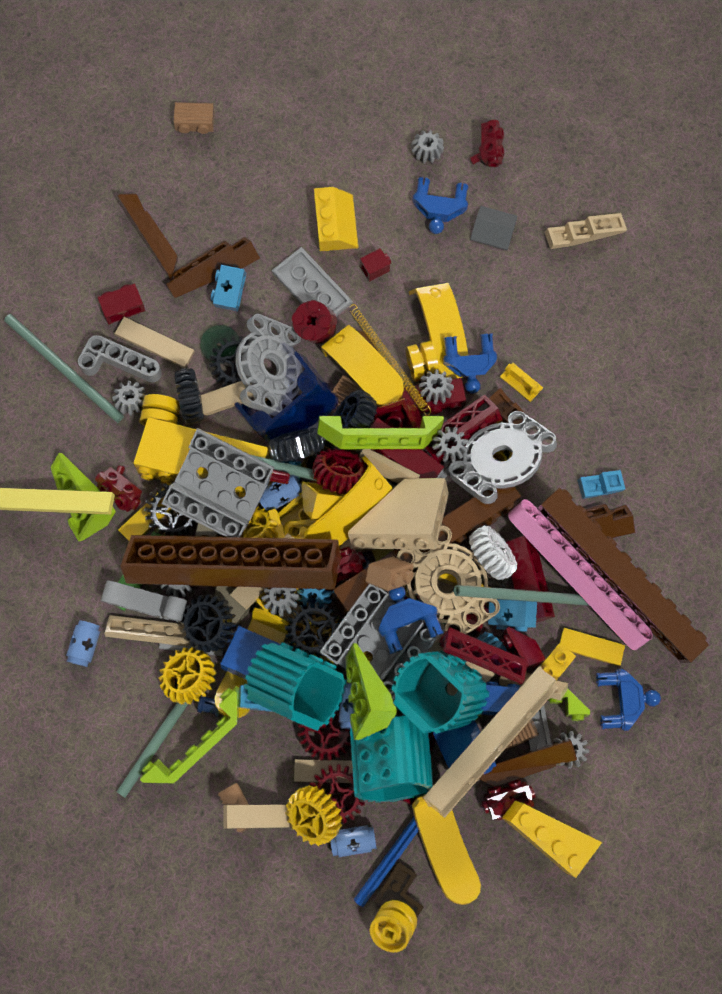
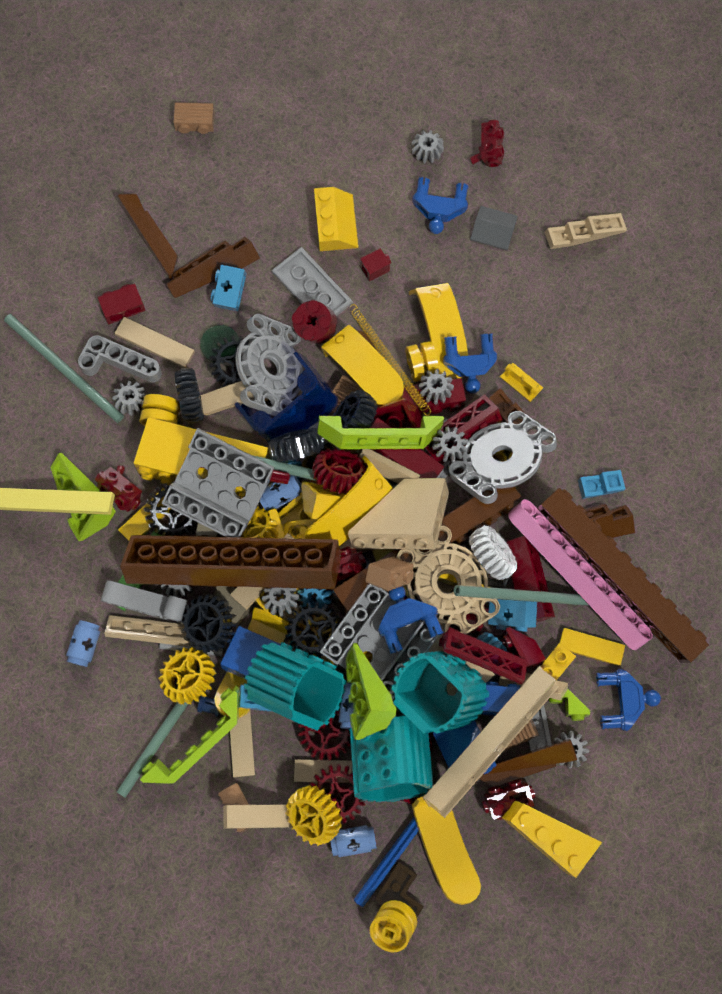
none -> tan tile [230,711,255,778]

